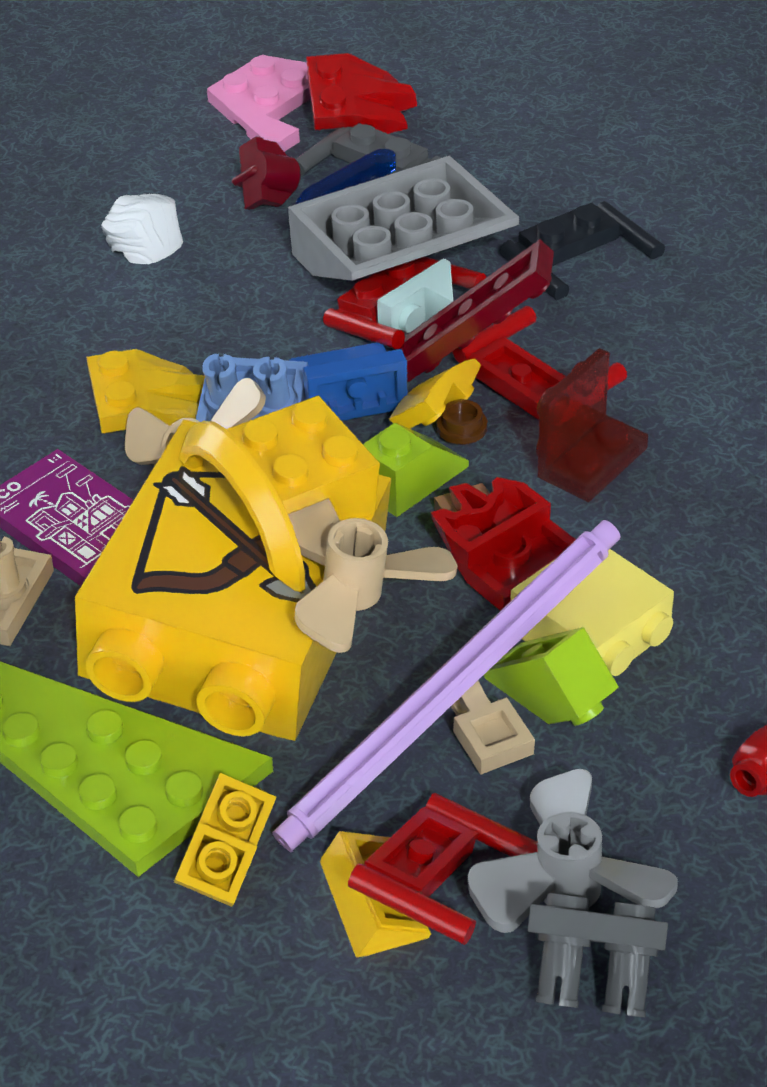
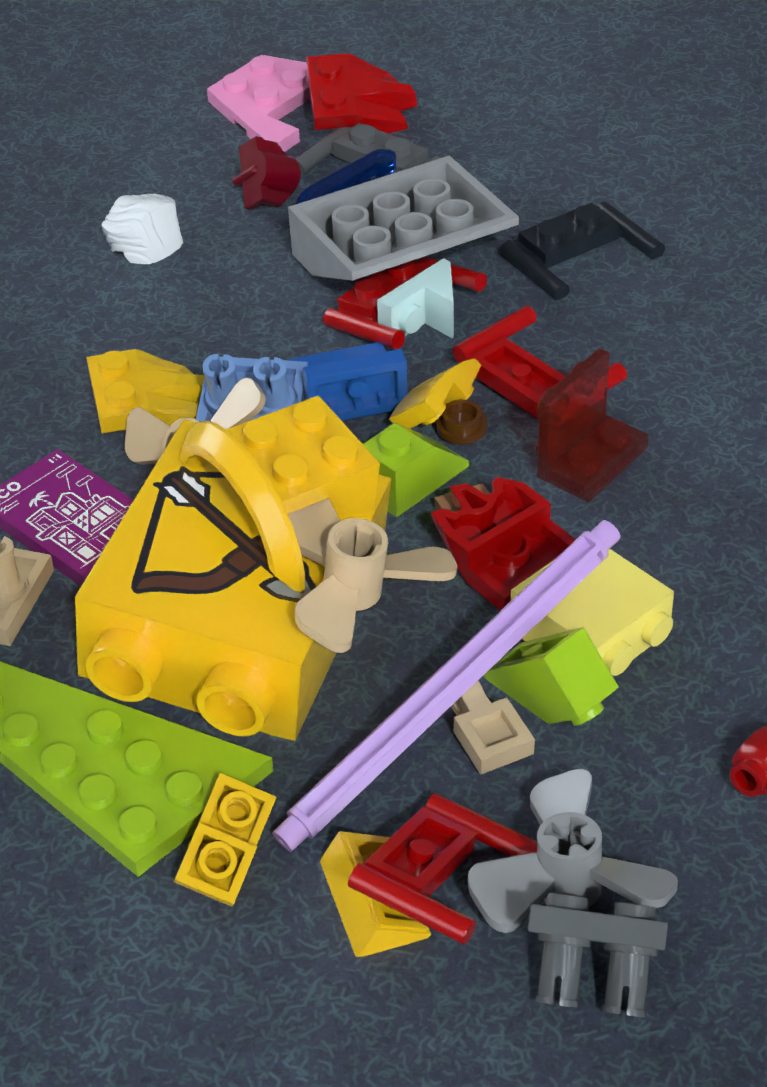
dark red plate [399,239,554,382] -> none

